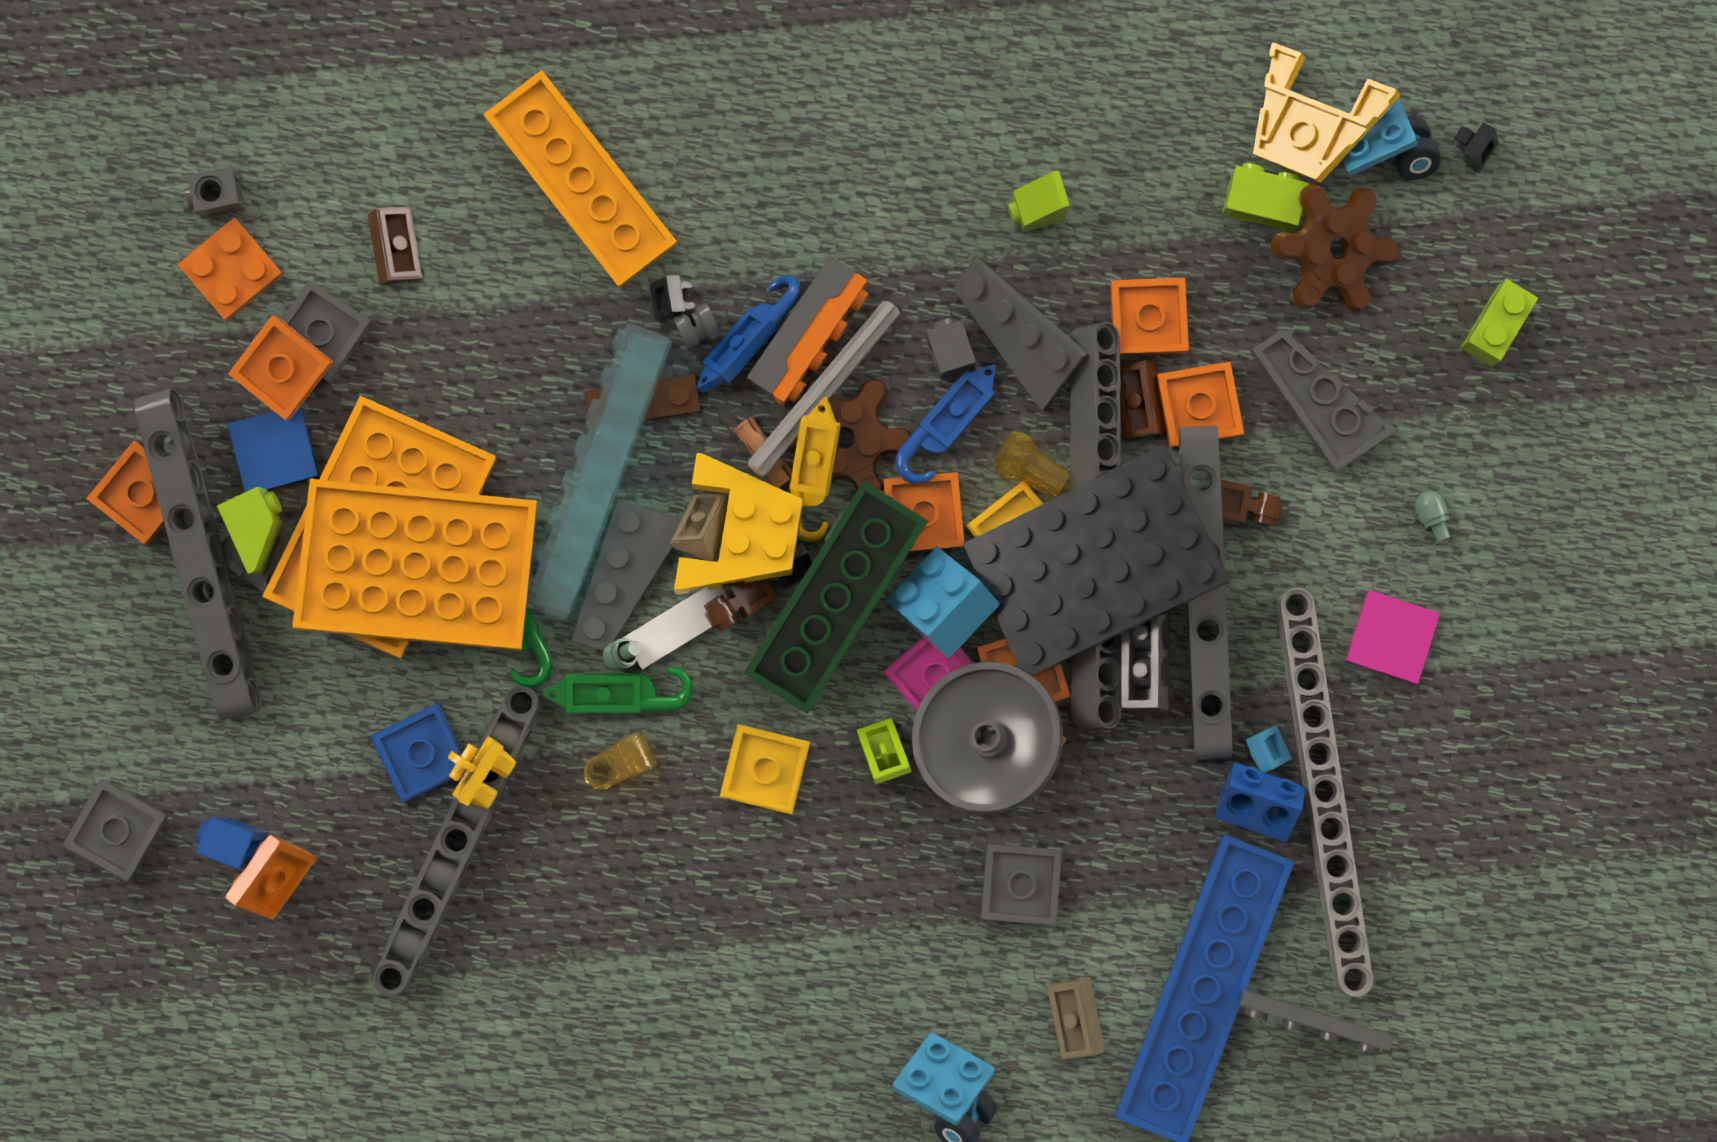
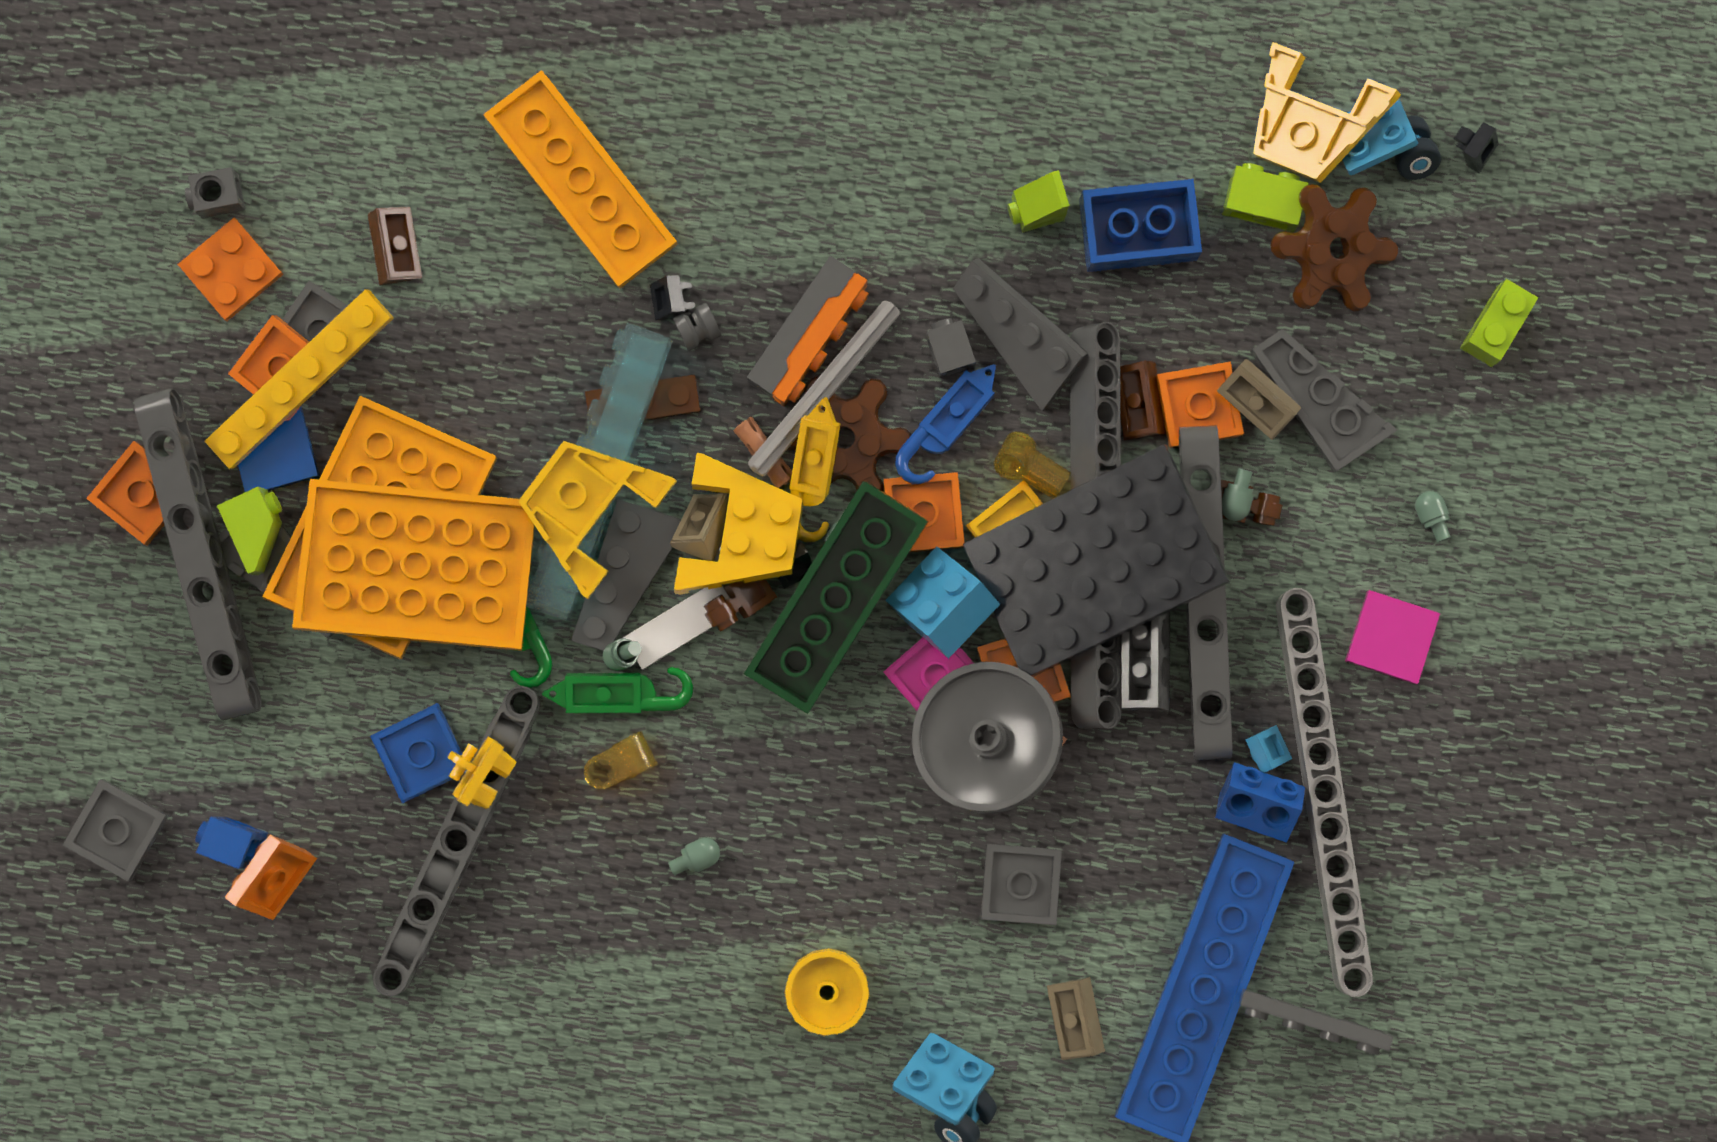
blue plate [697,275,801,393] -> none
yellow tile [719,724,810,815] -> none
lime slope [857,718,912,785] -> none
orange plate [1110,278,1189,356] -> none
none -> yellow plate [205,290,394,469]
none -> yellow wing [518,441,677,599]
none -> sand green cylinder [668,837,720,875]
none -> yellow wheel [785,948,869,1036]
none -> blue brick [1079,179,1202,272]
none -> dark tan slope [1217,359,1301,440]
none -> sand green cylinder [1222,468,1254,521]

